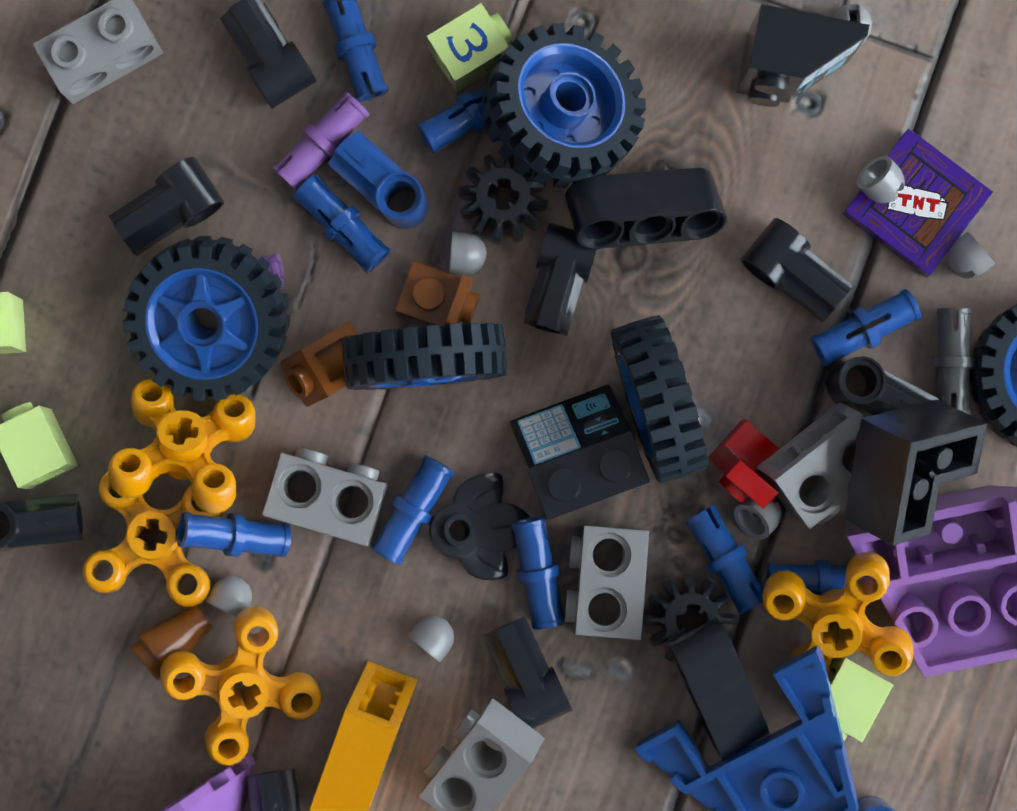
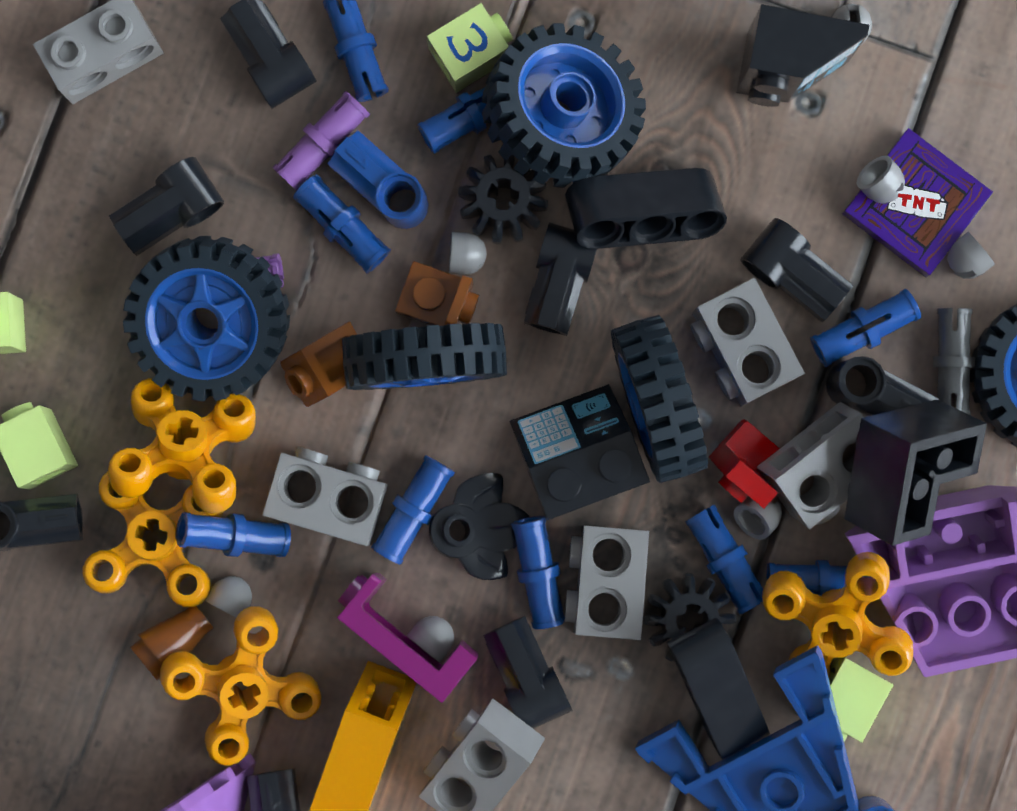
none -> magenta panel [337,573,478,703]
none -> light grey brick [690,278,805,406]

